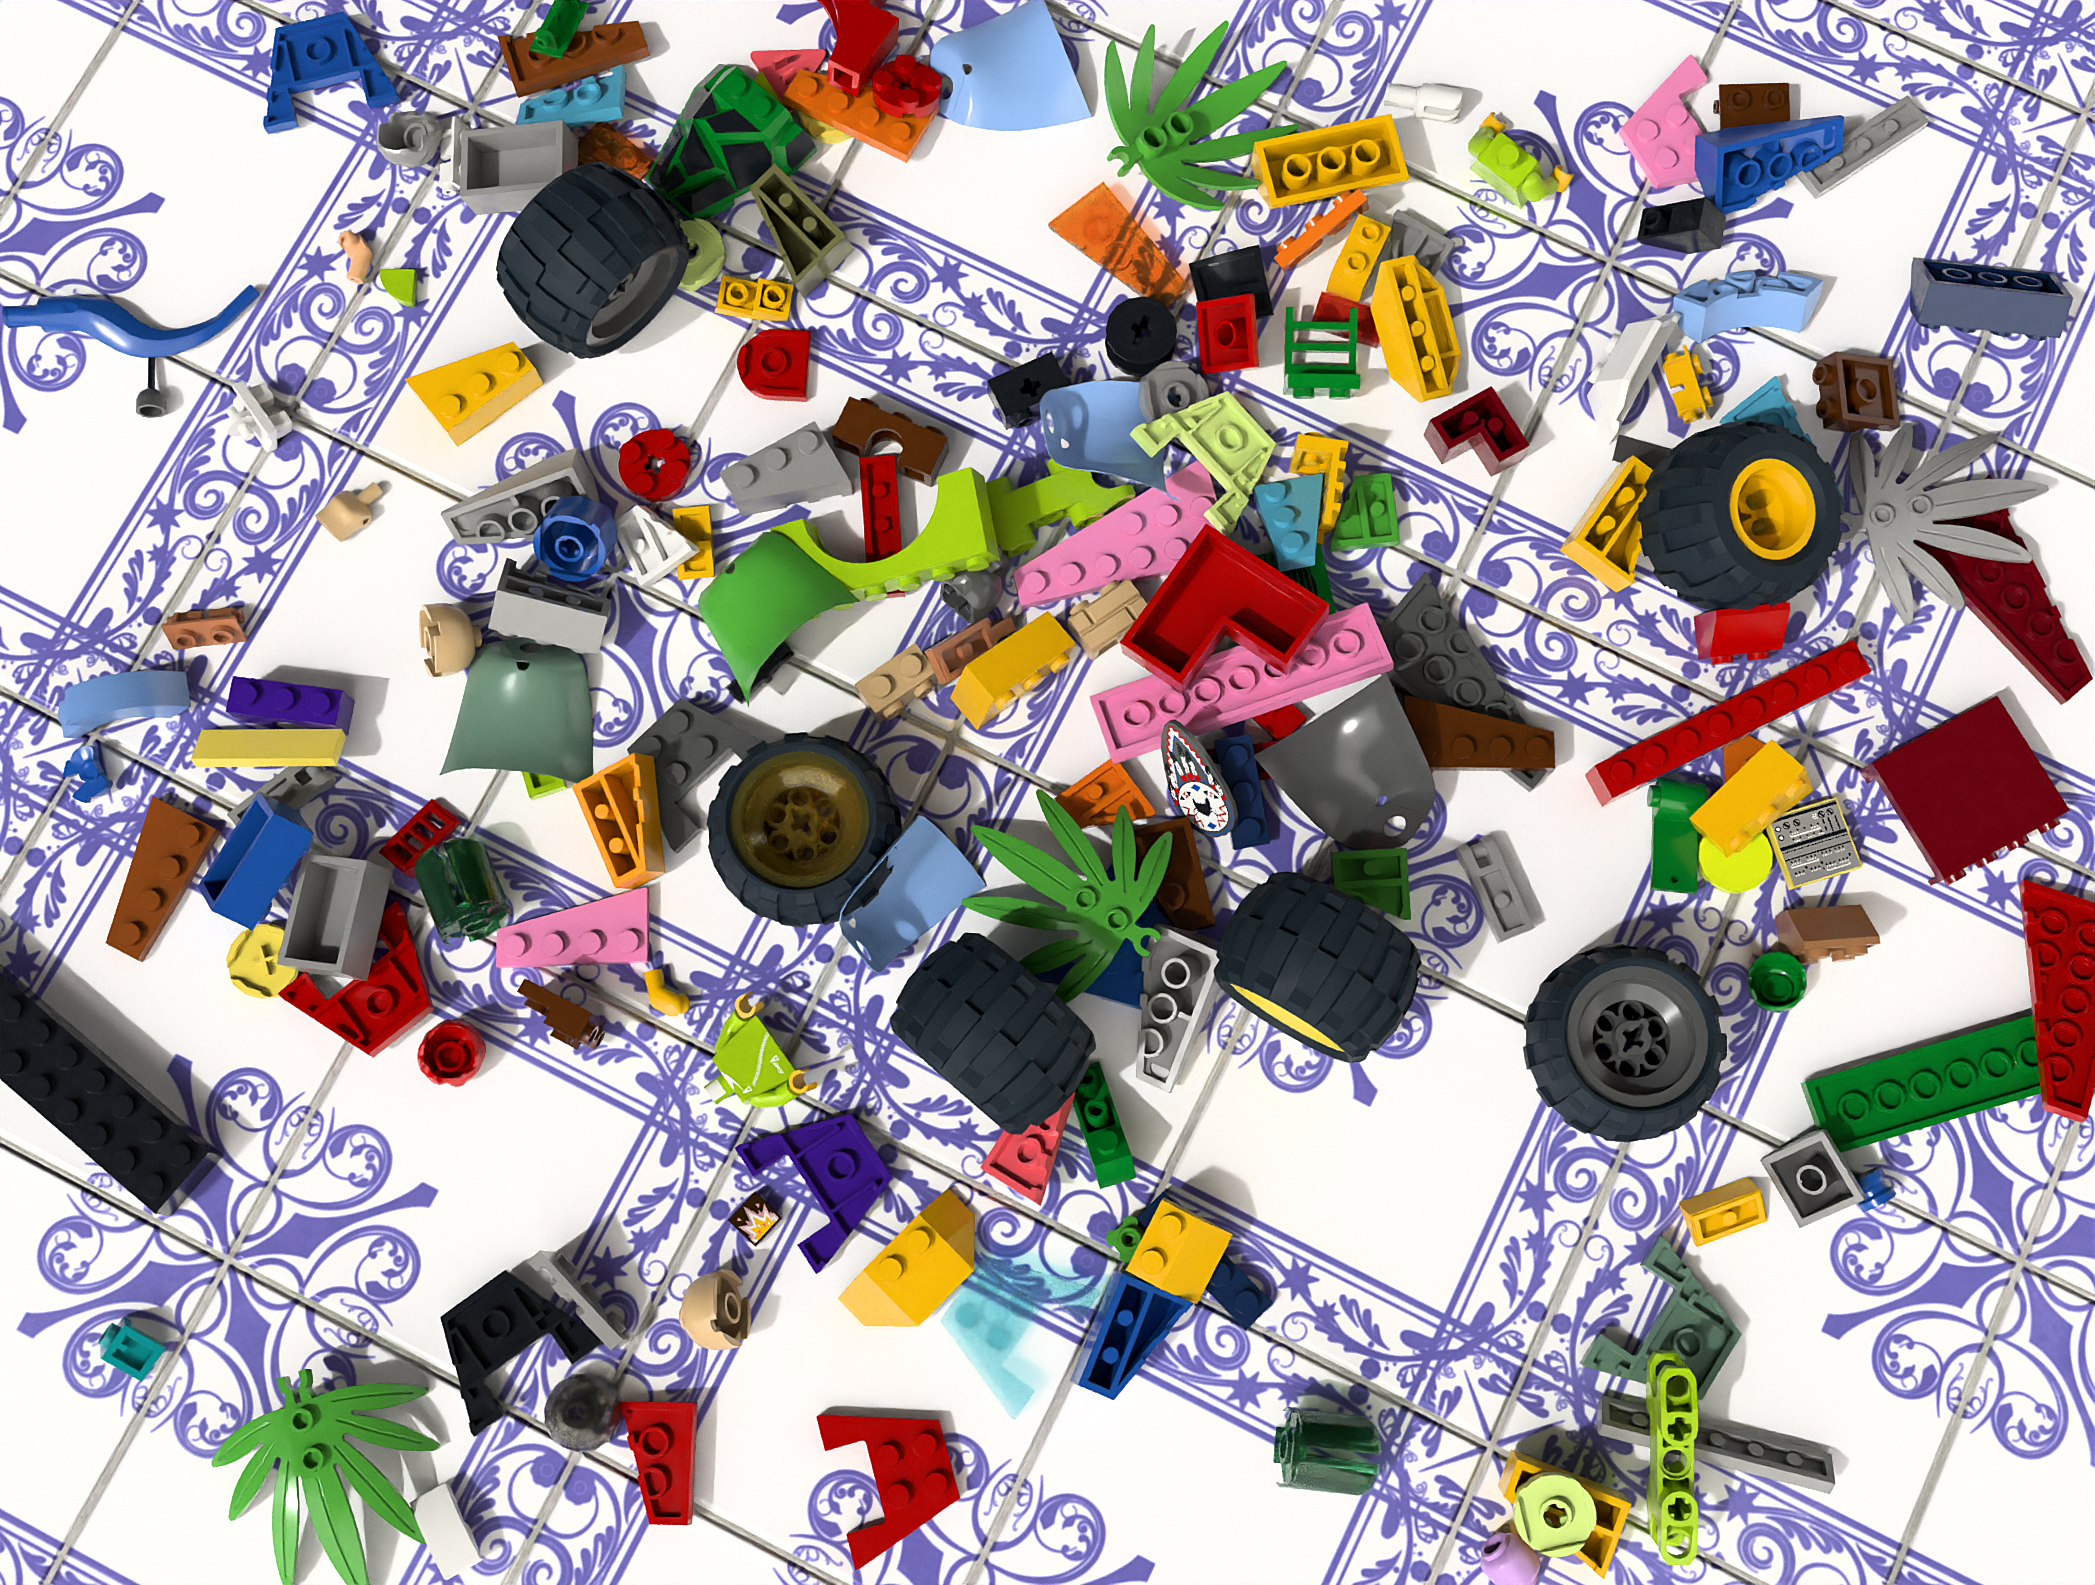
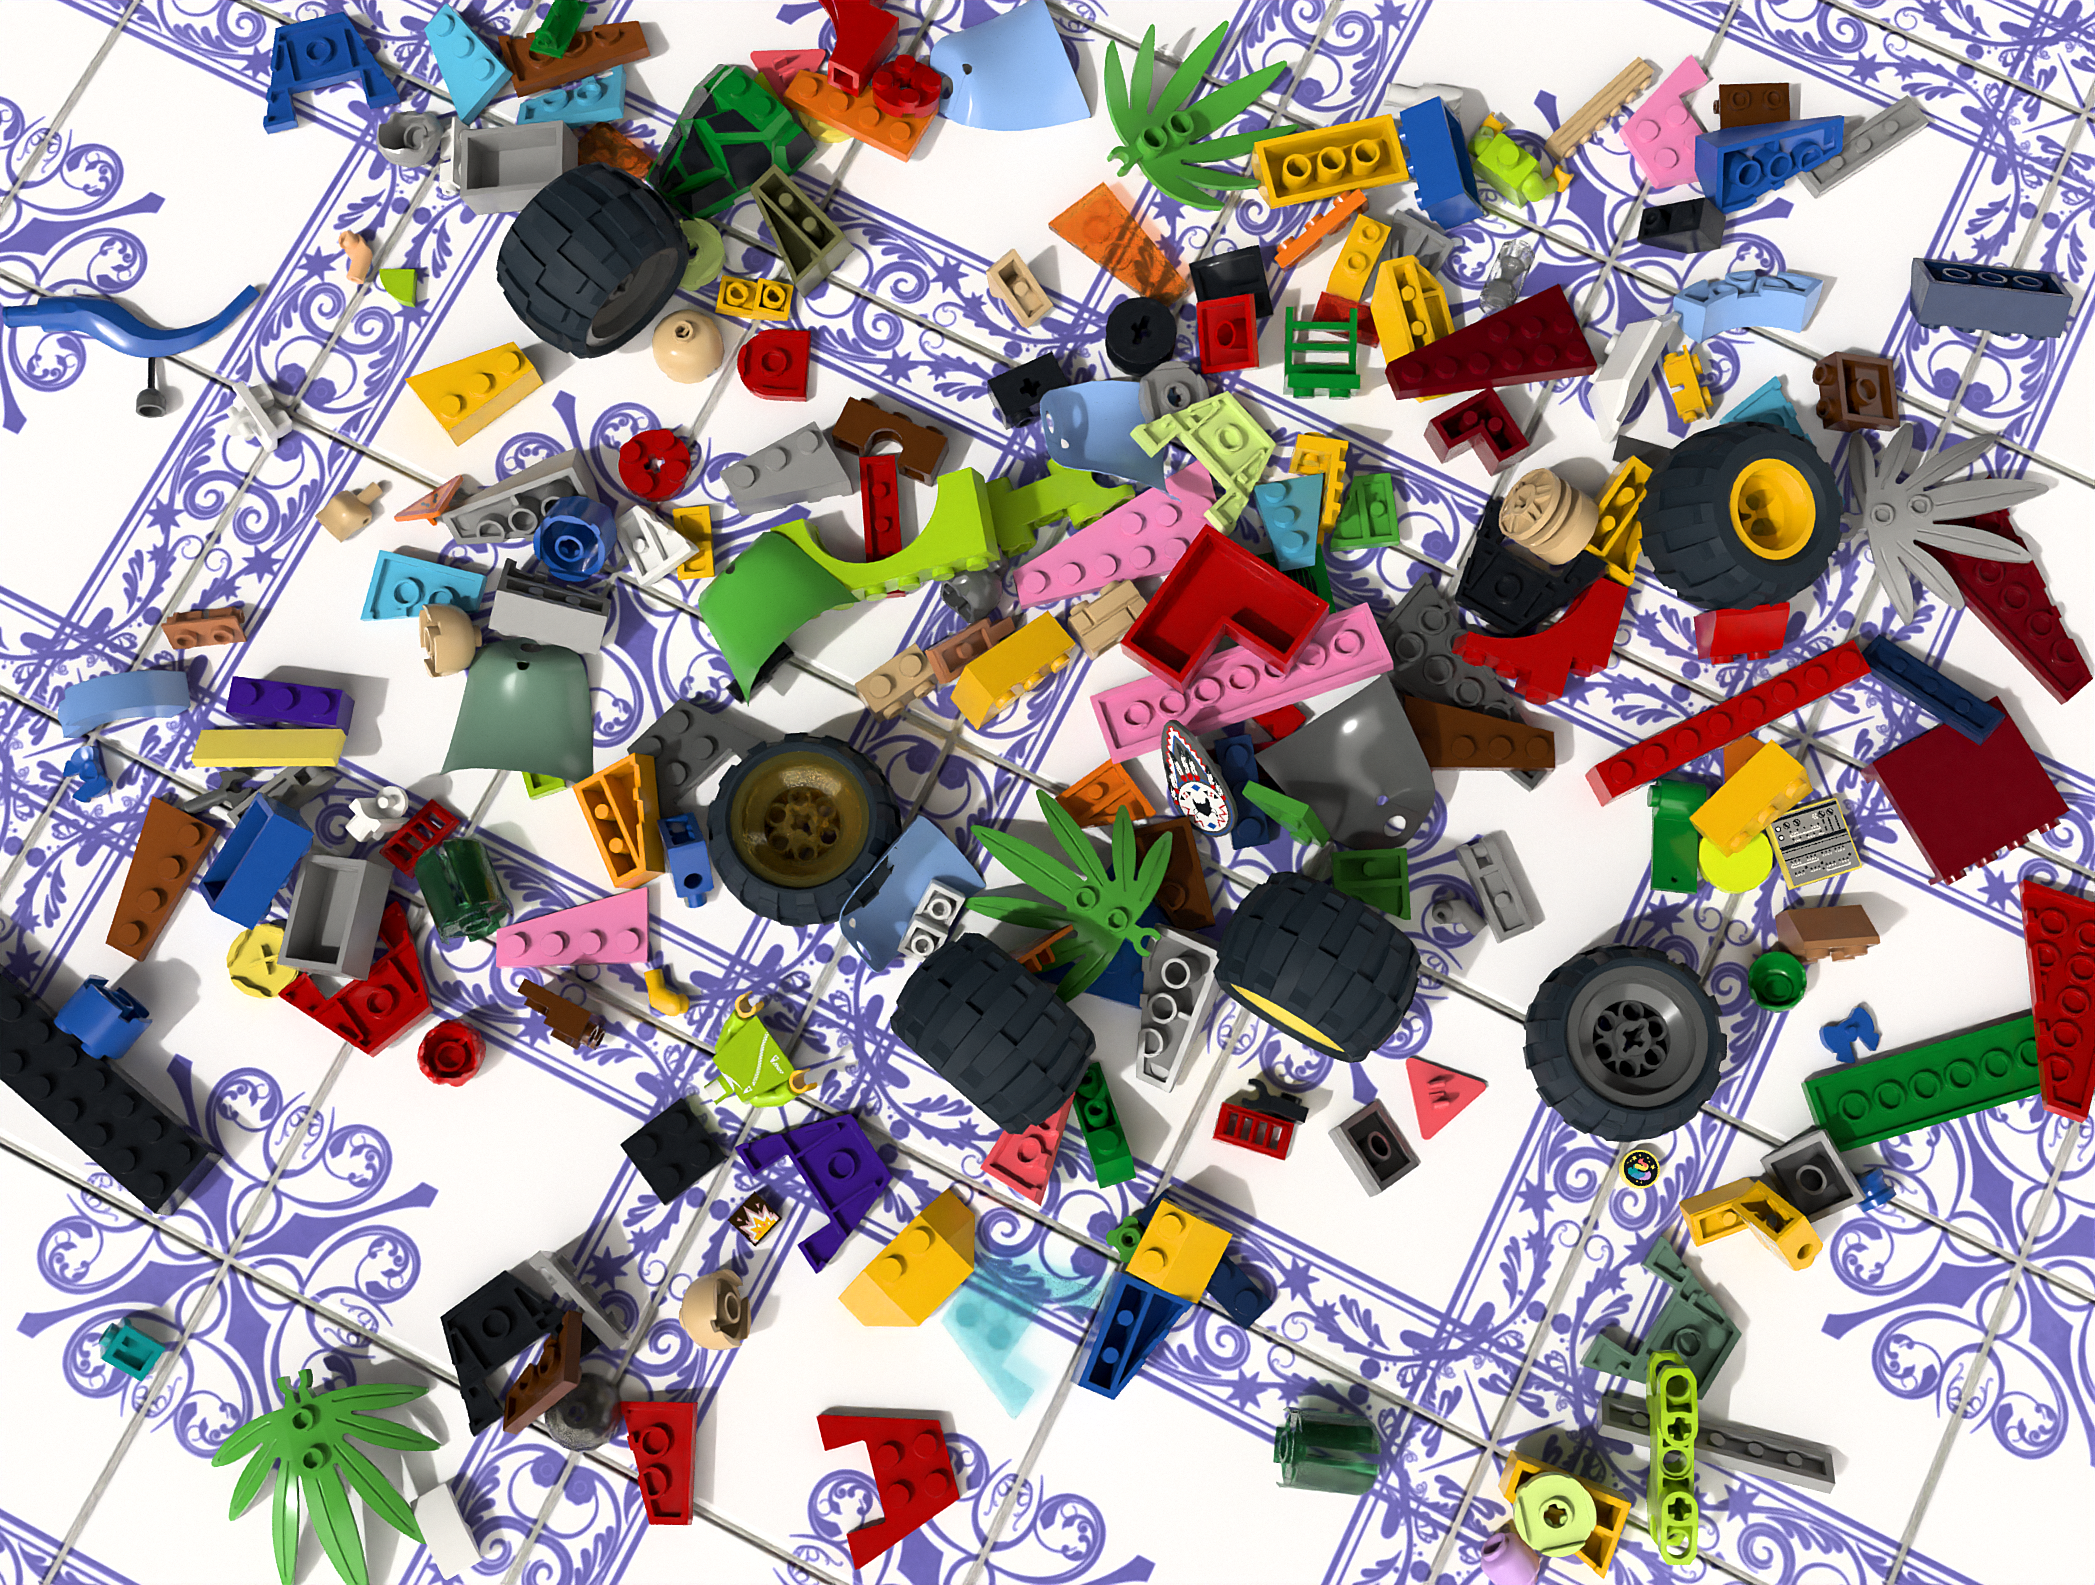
none -> blue brick [54,974,153,1060]
none -> dark grey bar [184,771,257,816]
none -> white hips [345,786,410,842]
none -> medium azure wing [360,550,488,622]
none -> orange piece [394,474,464,526]
none -> medium azure wing [424,3,513,126]
none -> reddish brown wing [503,1309,583,1435]
none -> black plate [620,1097,728,1206]
none -> tan cylinder [652,309,725,384]
none -> blue torso [656,812,714,908]
none -> white slope [897,878,965,962]
none -> tan slope [986,248,1054,328]
none -> orange piece [1007,924,1074,973]
none -> red slope [1211,1101,1294,1161]
none -> black plate [1240,1078,1310,1126]
none -> bright green wing [1242,780,1331,848]
none -> flat silver slope [1328,1101,1419,1198]
none -> dark red wing [1385,284,1598,400]
none -> blue piece [1398,96,1485,231]
none -> coral piece [1405,1058,1486,1140]
none -> light grey arm [1432,899,1487,936]
none -> red arch [1451,577,1629,705]
none -> black wing [1454,498,1609,638]
none -> clear piece [1479,239,1535,316]
none -> tan wheel [1499,468,1599,565]
none -> tan piece [1544,56,1654,163]
none -> tile [1619,1150,1660,1189]
none -> yellow torso [1731,1180,1823,1271]
none -> blue piece [1819,1007,1880,1064]
none -> dark blue tile [1861,634,2006,746]

